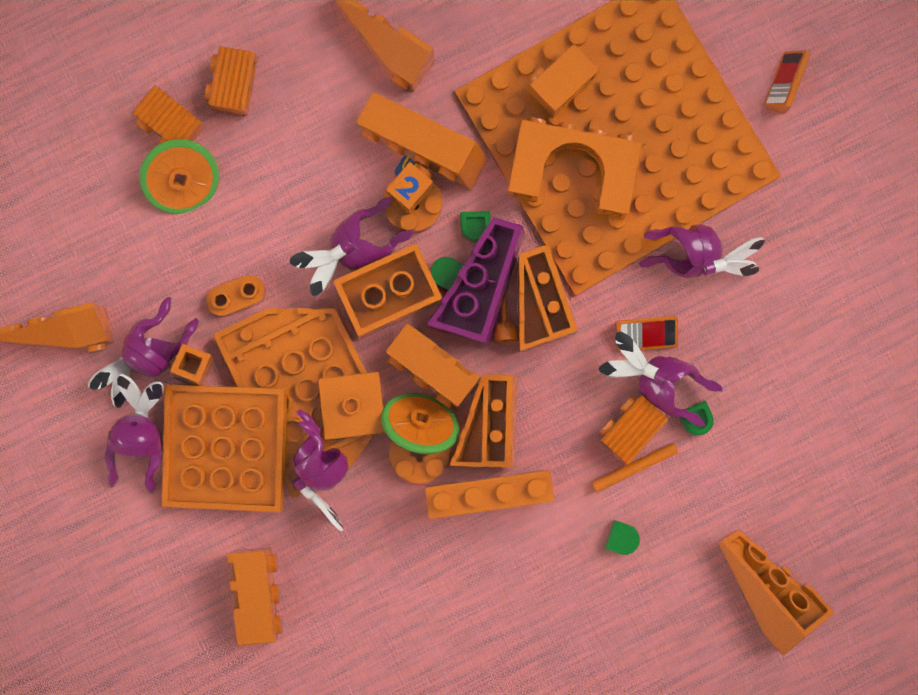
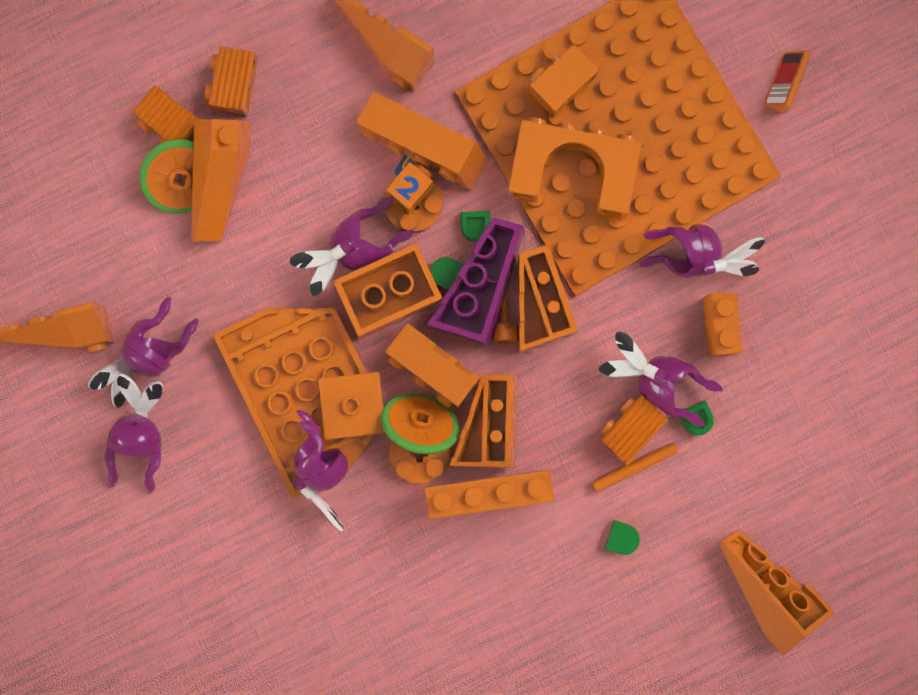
orange plate [162,384,287,513] -> none
orange brick [170,343,214,386] -> none
orange plate [206,275,266,317] -> none
orange wedge [226,547,283,646] -> none
slope [615,316,678,352] -> none
none -> orange wedge [191,119,251,241]
none -> orange brick [703,292,744,357]

